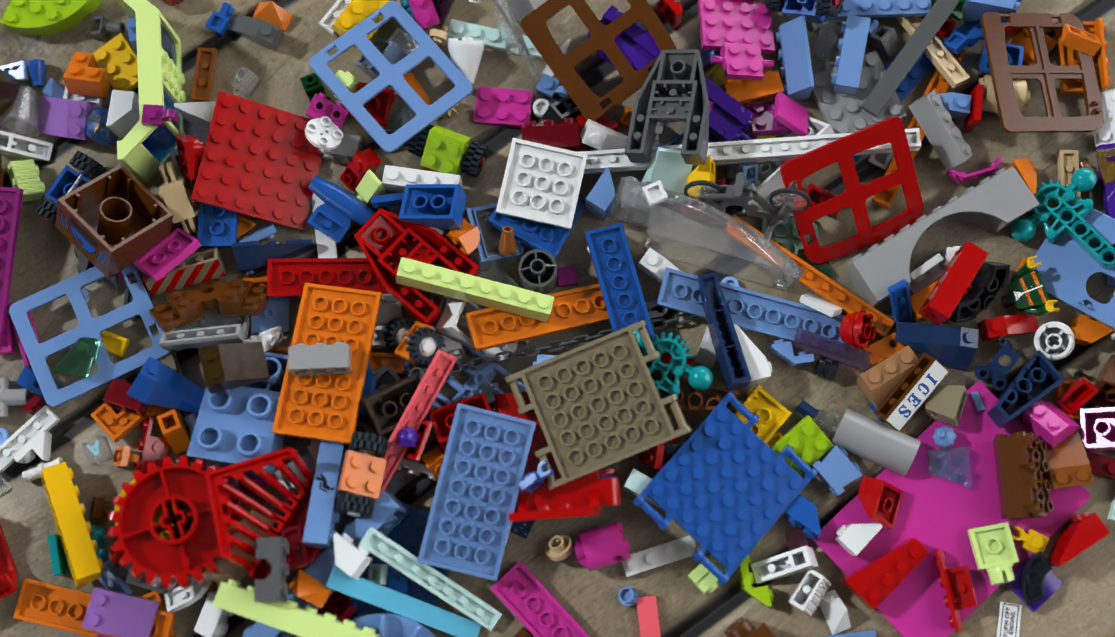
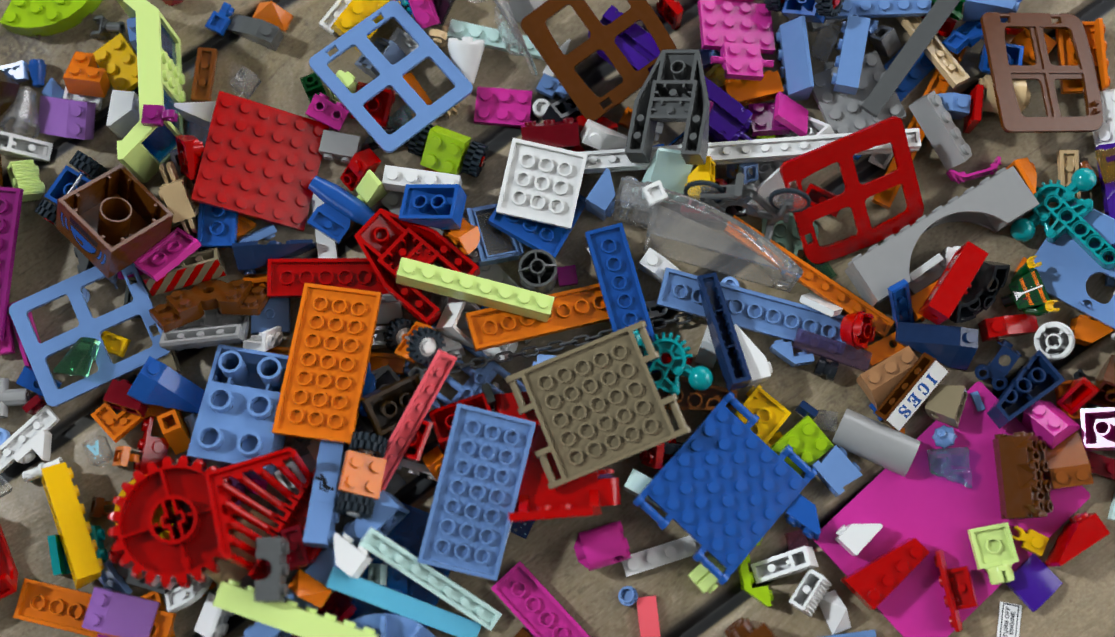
blue dish [86,108,118,145] -> none
dark brown slope [198,342,270,394] -> none
light grey brick [288,342,352,376] -> none
white plate [305,116,344,153] -> none
blue tile [371,192,404,209] -> none
dark purple plate [398,427,419,447] -> none
dark orange cone [497,226,517,256] -> none
plate [518,460,554,493] -> none
tan plate [545,533,574,561] -> none
red slope [858,476,904,529] -> none
black tile [1020,550,1052,606] -> none
orange slope [1061,24,1101,56] -> none

